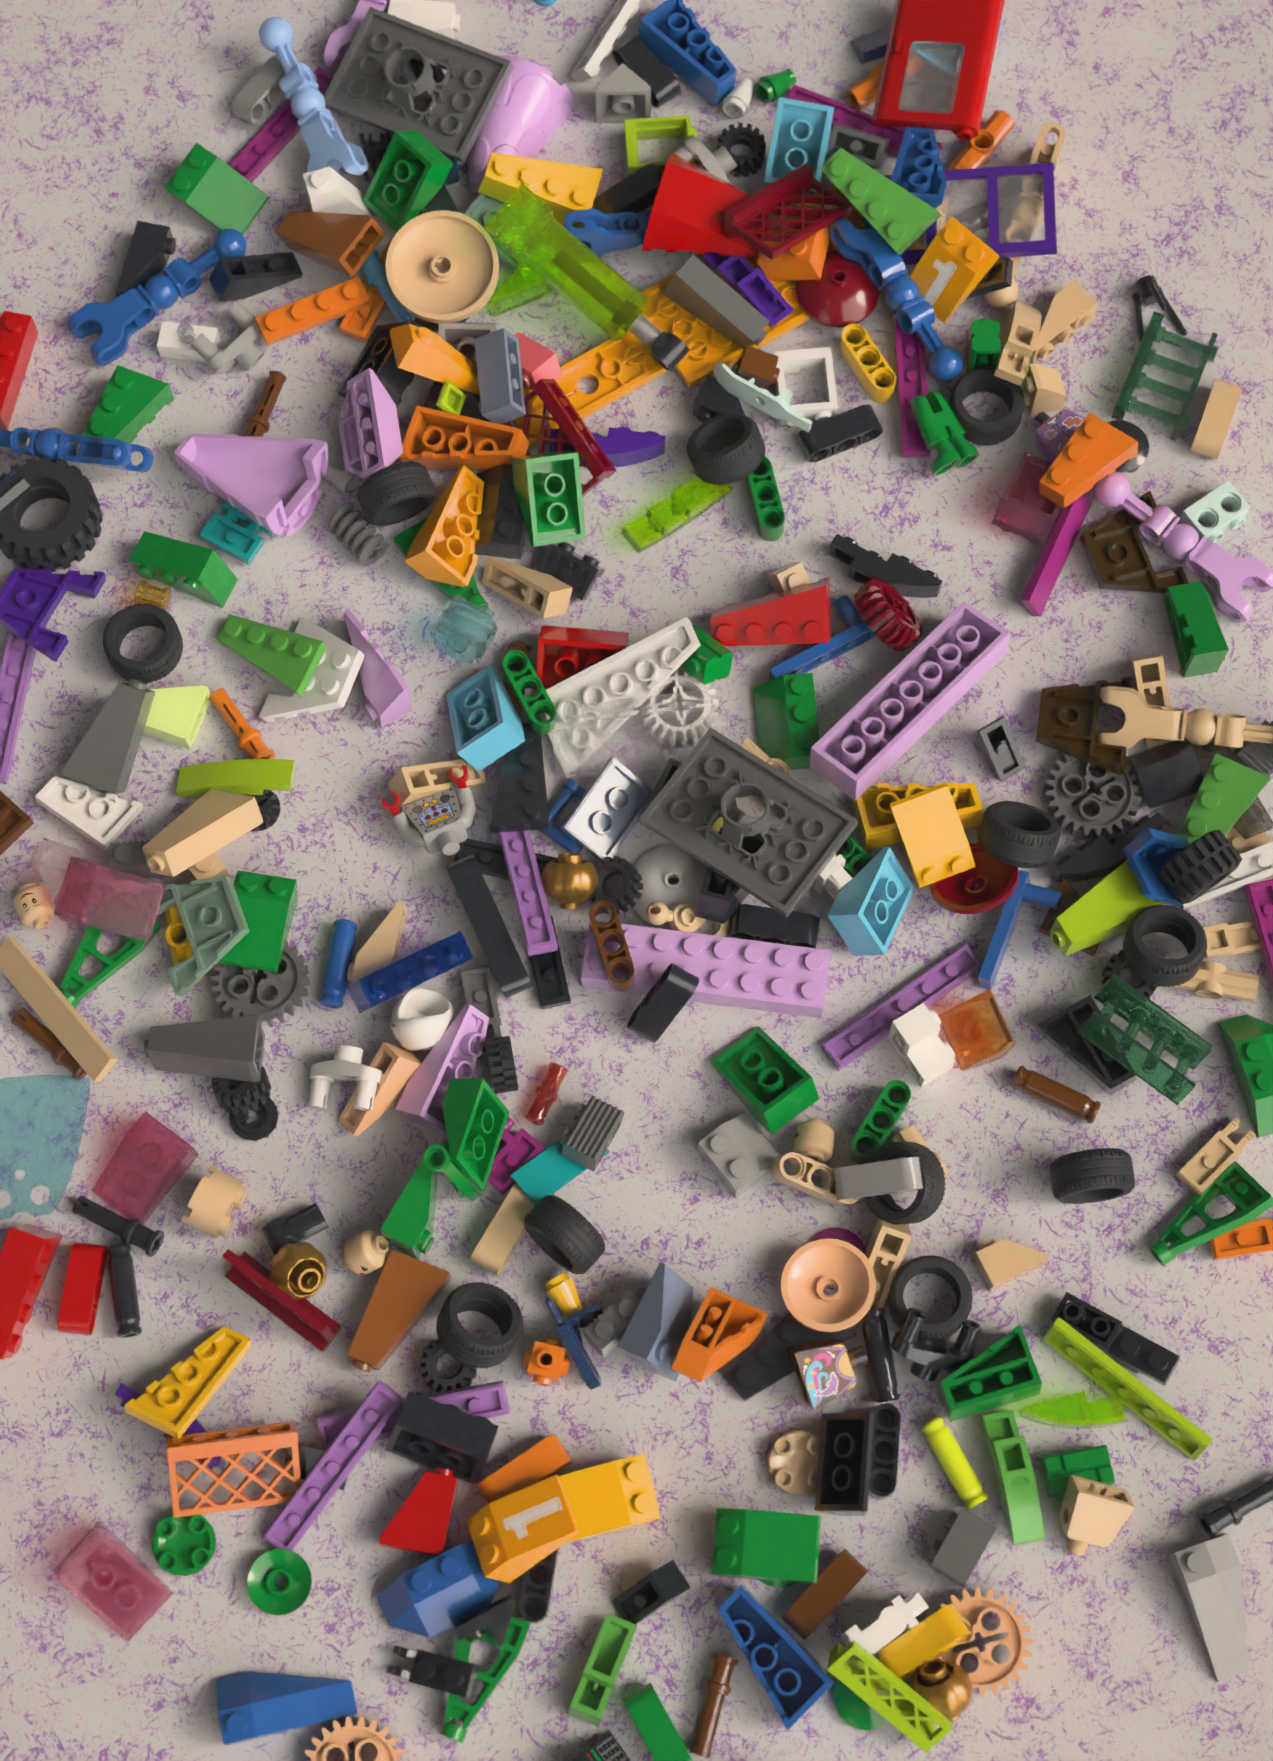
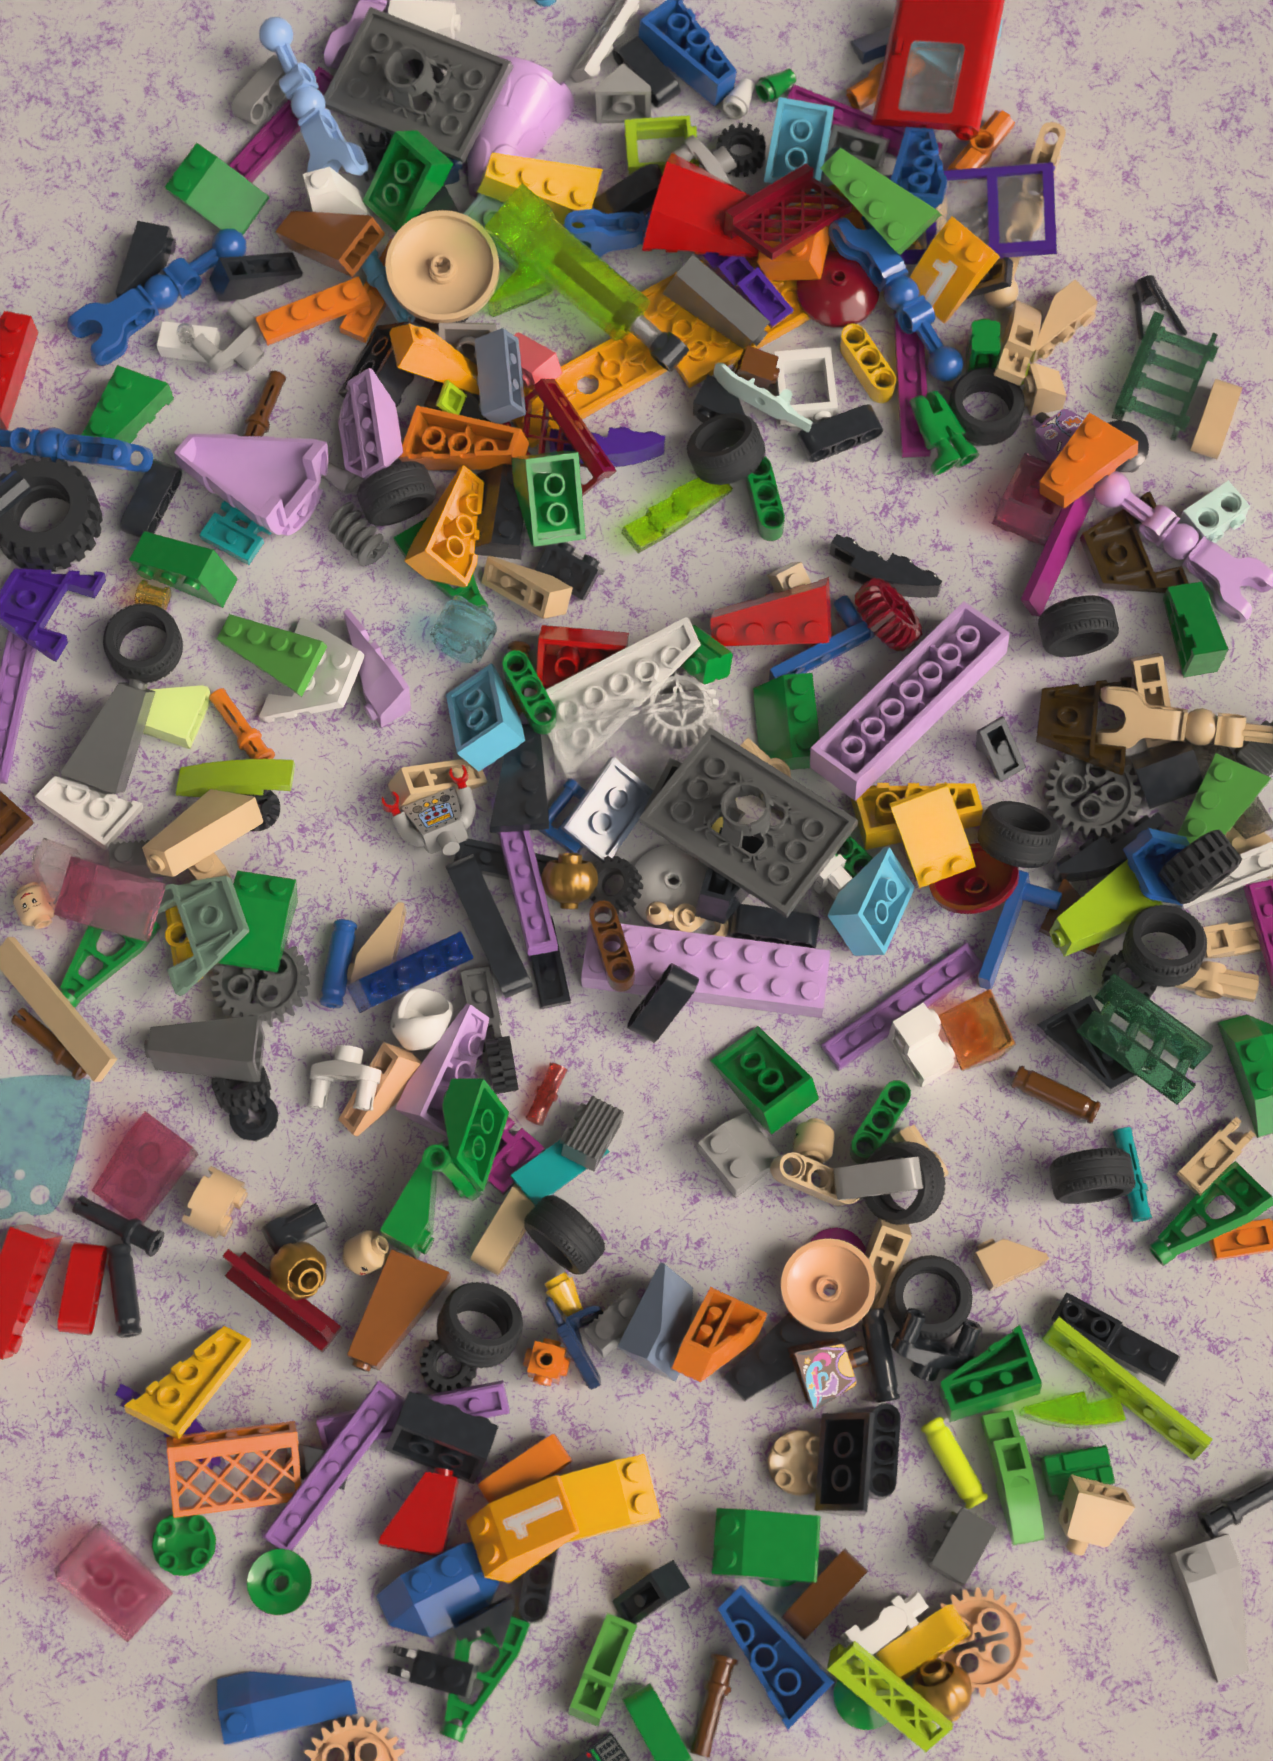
none -> black beam [120,459,182,538]
none -> black tyre [1038,595,1119,657]
none -> teal pin [1112,1127,1153,1222]

